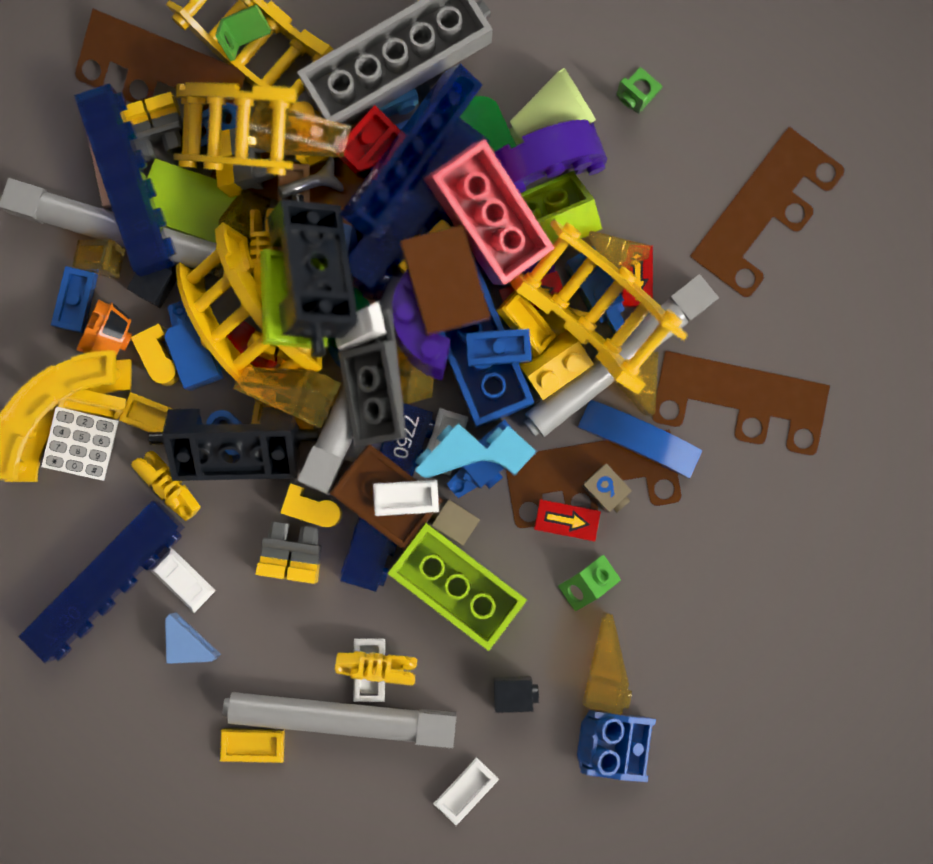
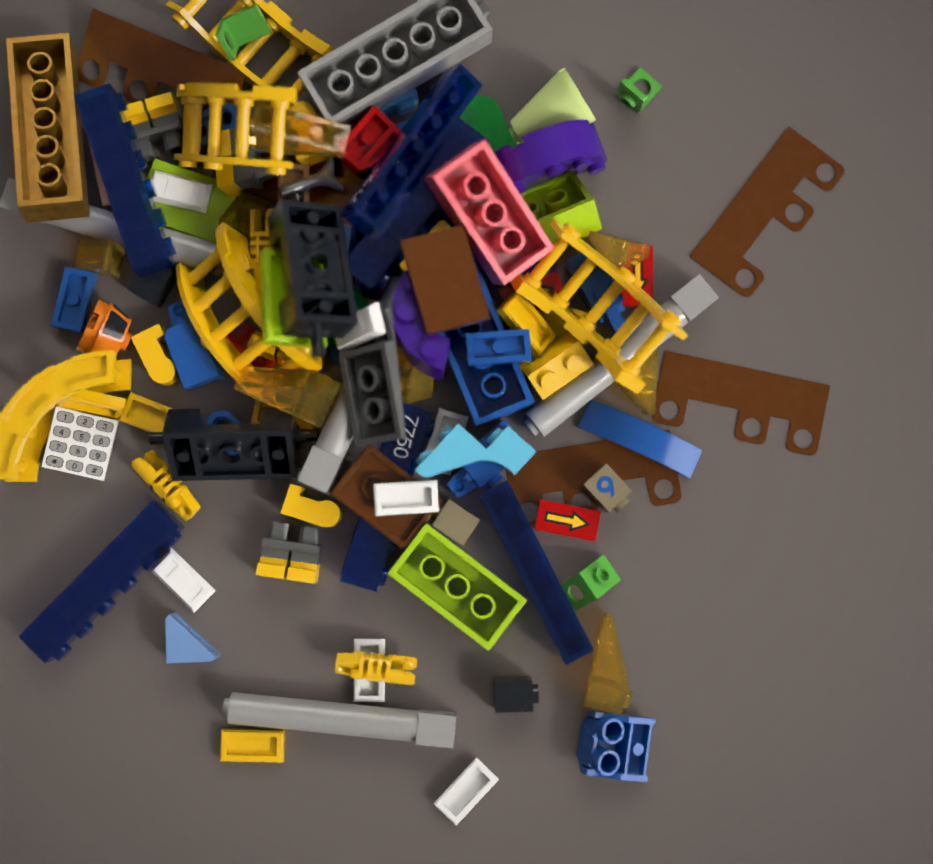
none -> pearl gold brick [6,33,90,223]
none -> white tile [147,170,214,214]
none -> clear blue brick [479,480,594,665]

